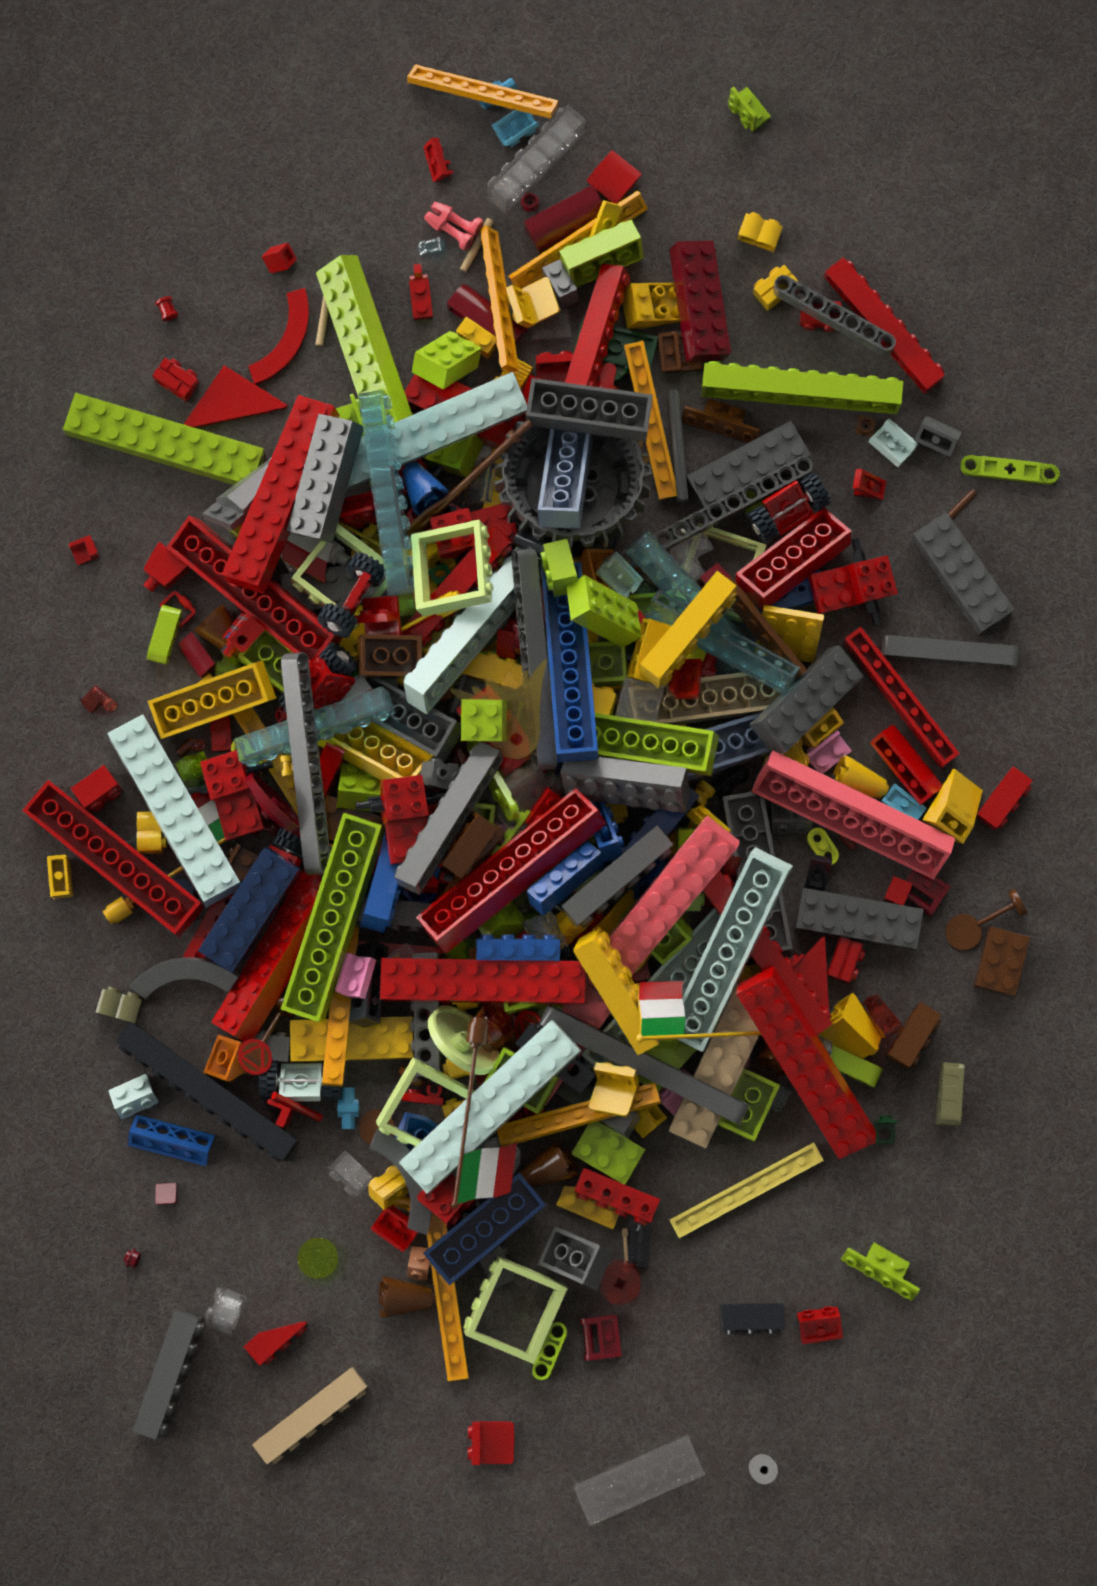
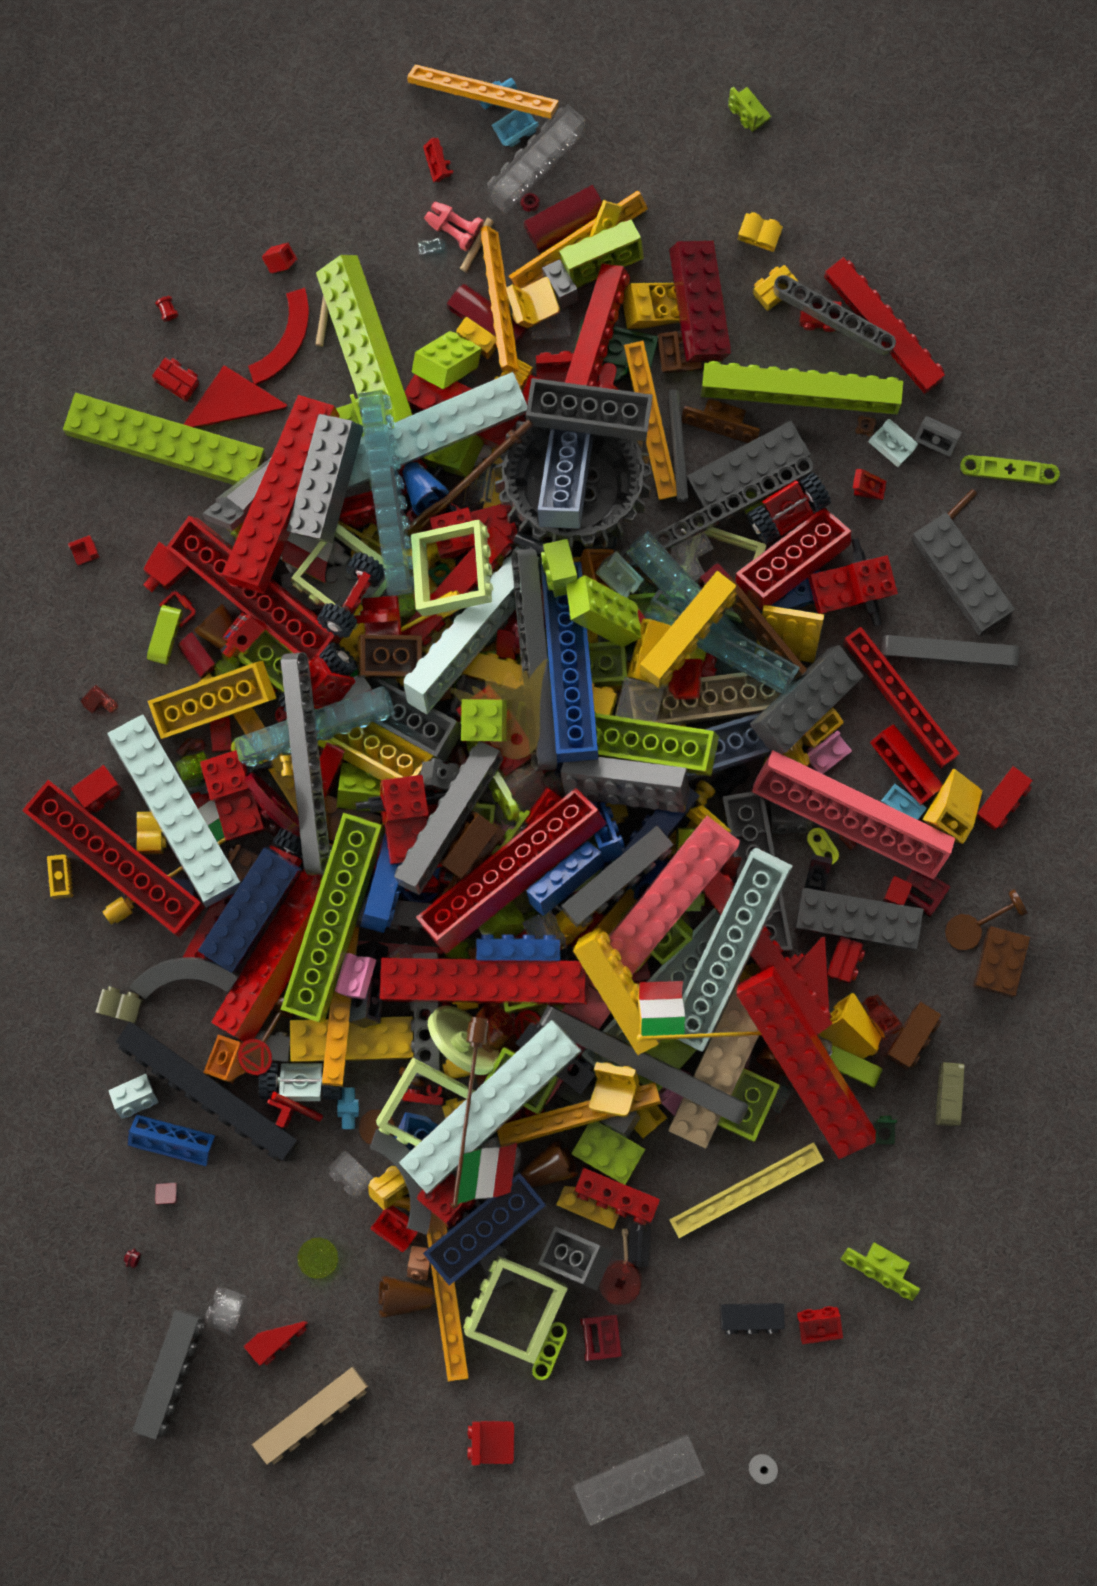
red hinge [409,264,433,320] -> none
red slope [586,150,643,204] -> none
yellow cone [833,755,889,799] -> none

